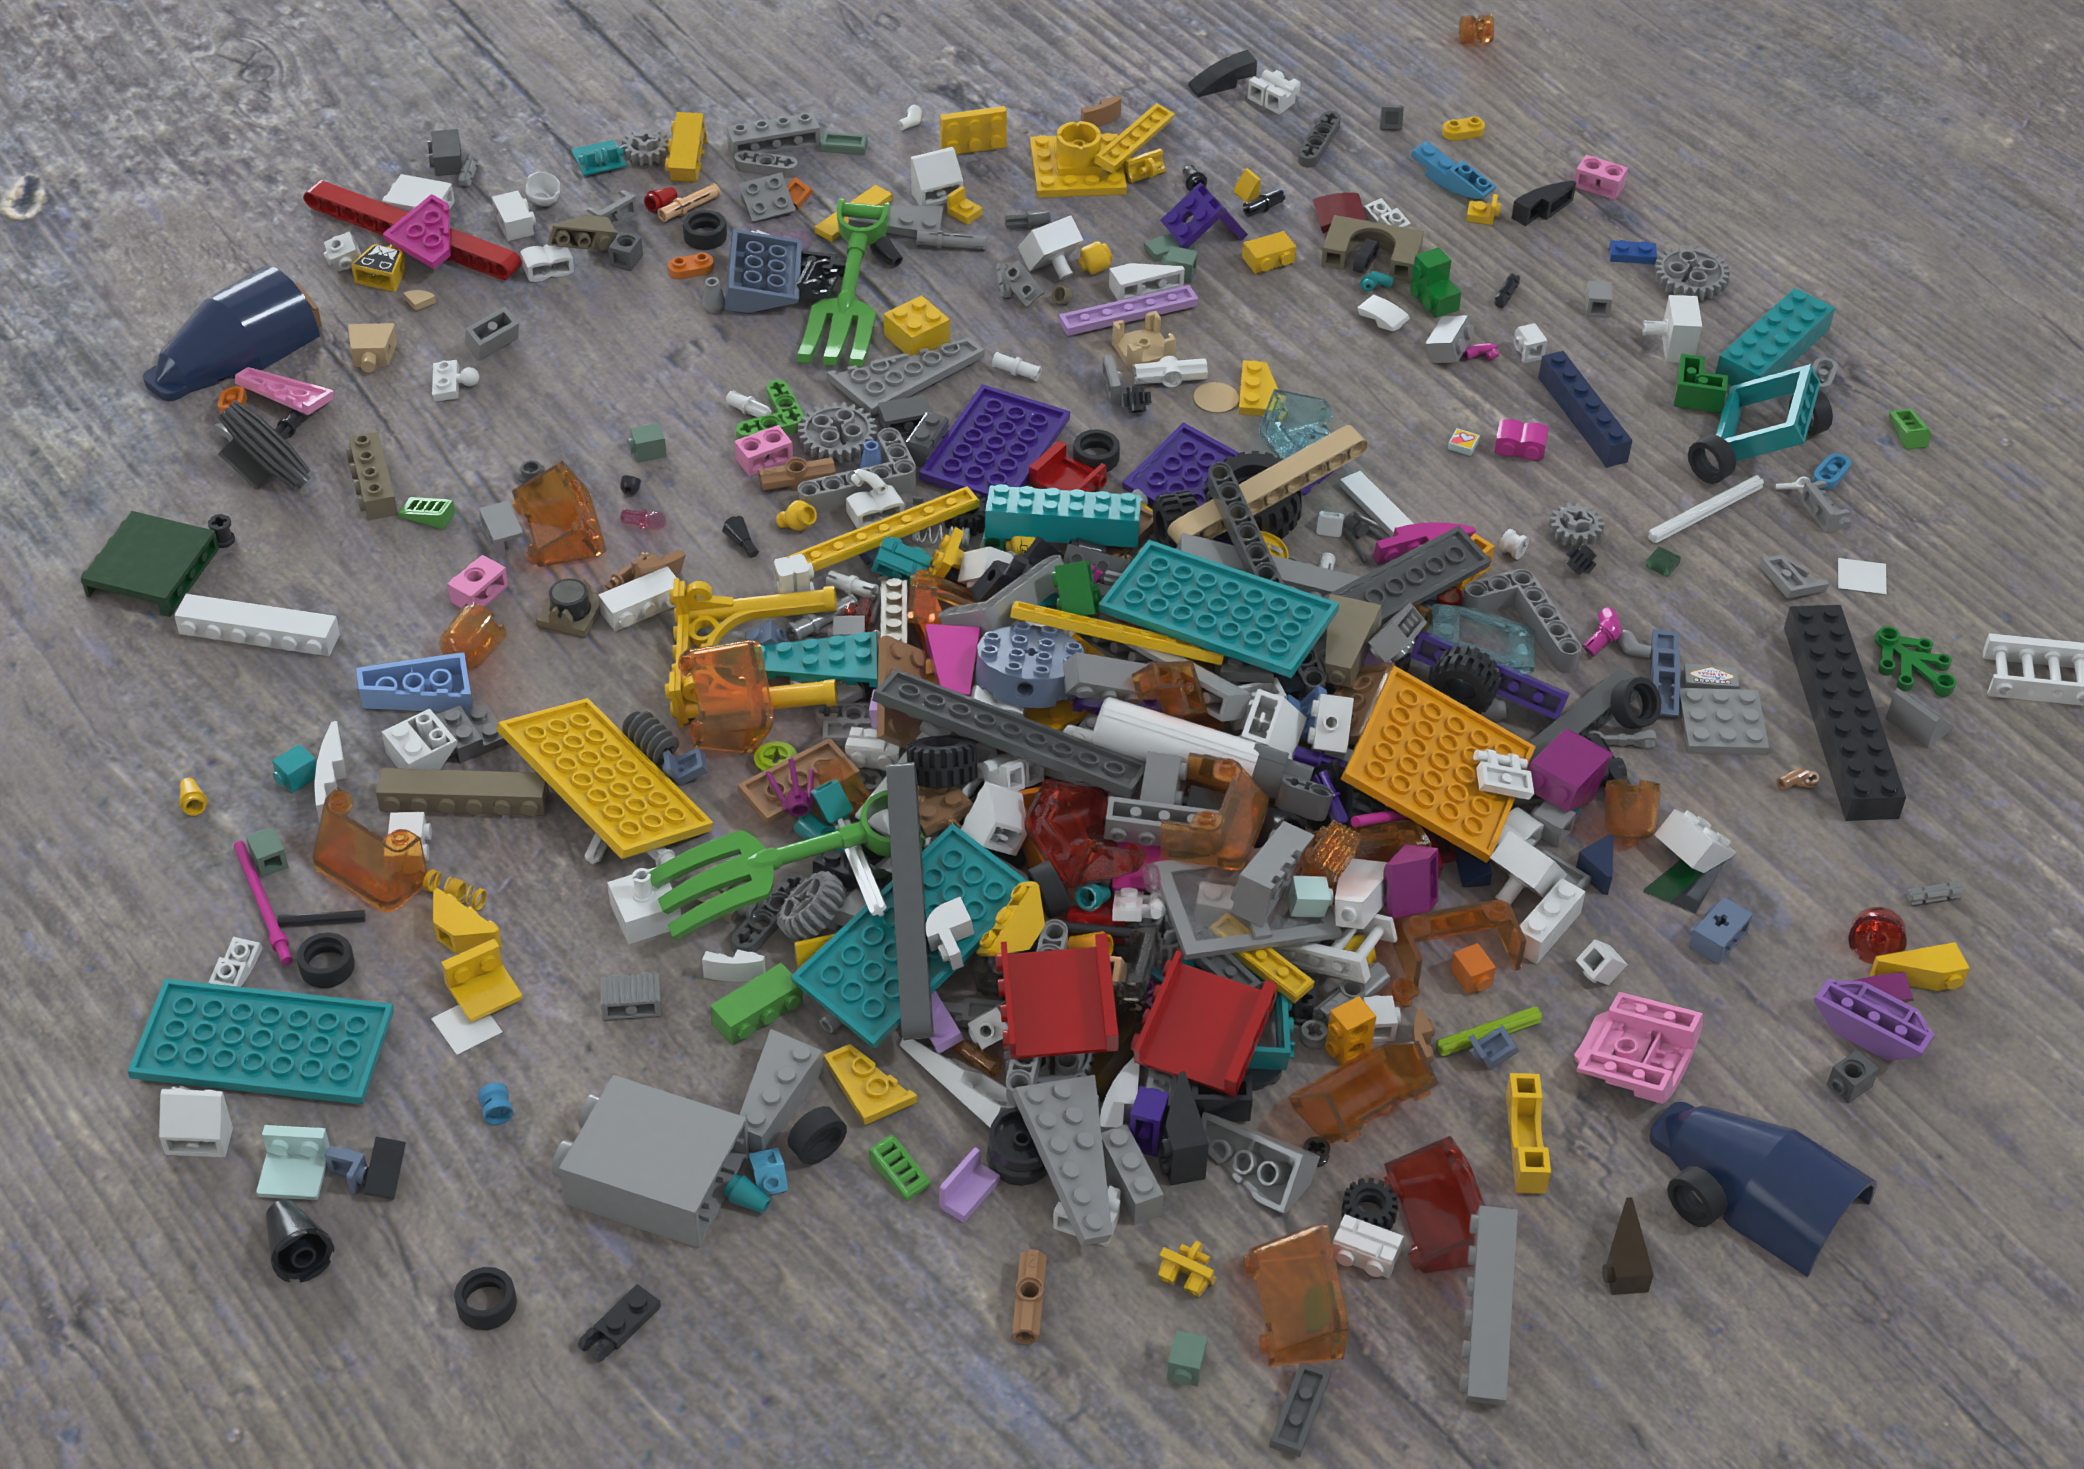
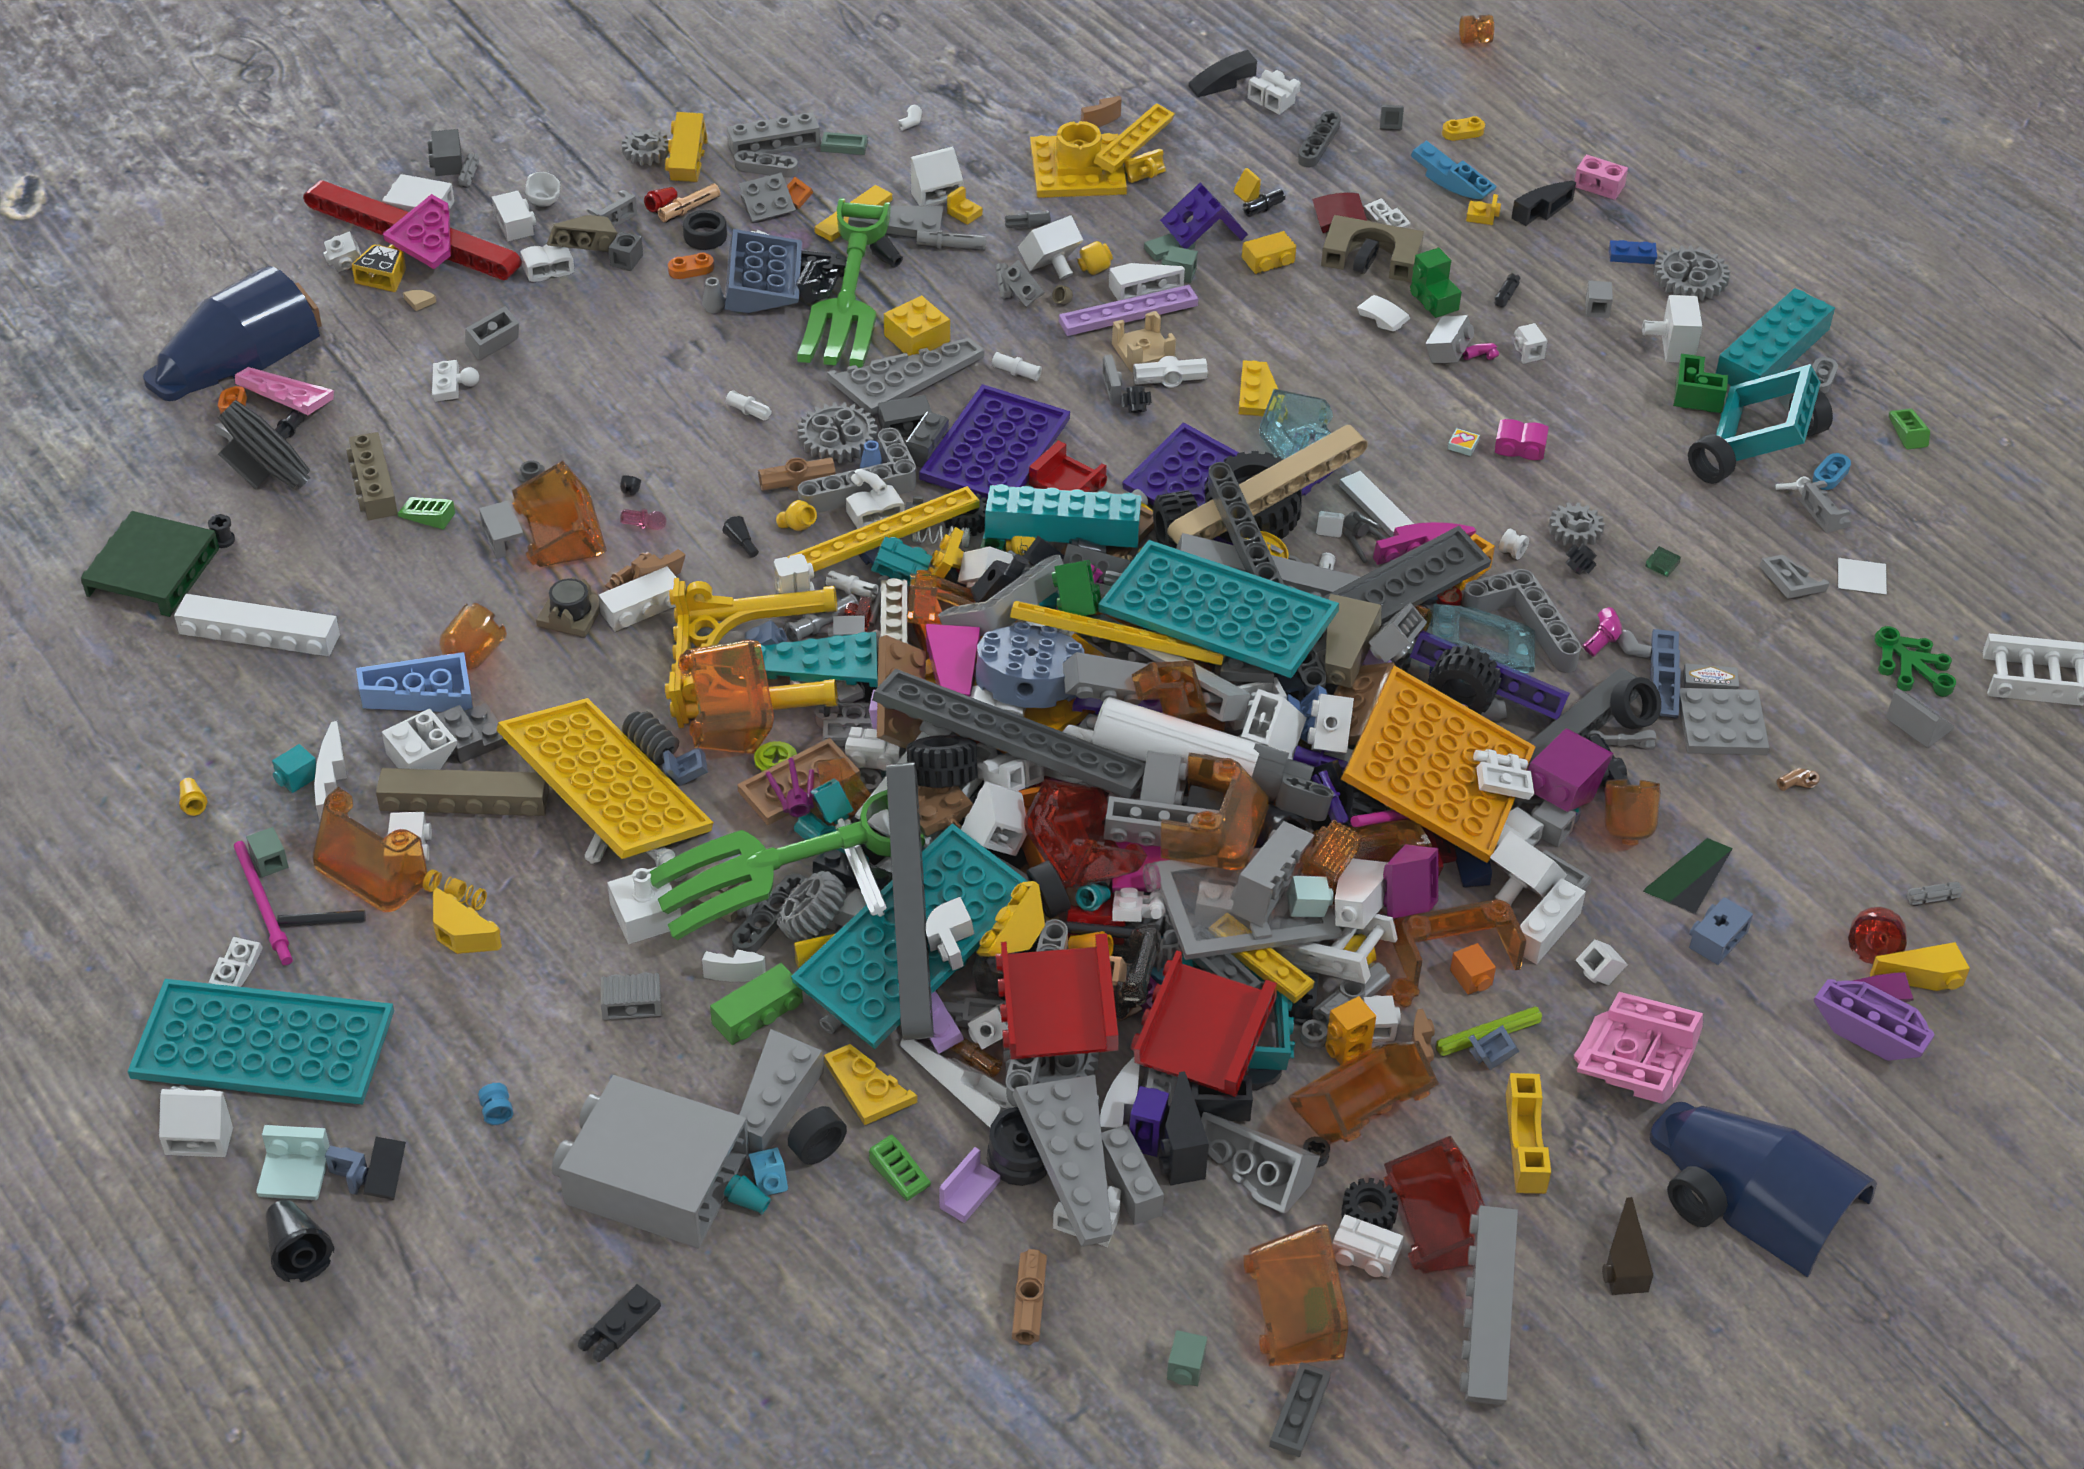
black tyre [297,932,355,988] -> none
tan torso [348,323,397,373] -> none
white sticker [431,1005,502,1055] -> none
yellow bracket [441,939,522,1022] -> none
bright pink brick [447,555,508,615] -> none
black tyre [454,1267,517,1330] -> none
teal hinge [571,139,627,176] -> none
sand green brick [627,423,667,463] -> none
bright pink brick [734,425,793,477] -> none
bright green beam [736,380,804,440] -> none
yellow plate [940,106,1007,155] -> none
black tyre [1073,429,1120,472] -> none
dark brown slope [1090,1010,1143,1102] -> none
yellow hips [1158,1241,1217,1297] -> none
black cone [1183,165,1207,191] -> none
tan sticker [1193,382,1239,412] -> none
teal arm [1360,271,1394,292] -> none
dark blue brick [1538,351,1632,468] -> none
dark blue slope [1576,834,1614,895] -> none
white axle [1648,475,1764,543] -> none
white slope [1654,809,1736,873] -> none
black brick [1784,605,1906,821] -> none
dark grey brick [1827,1050,1879,1103] -> none

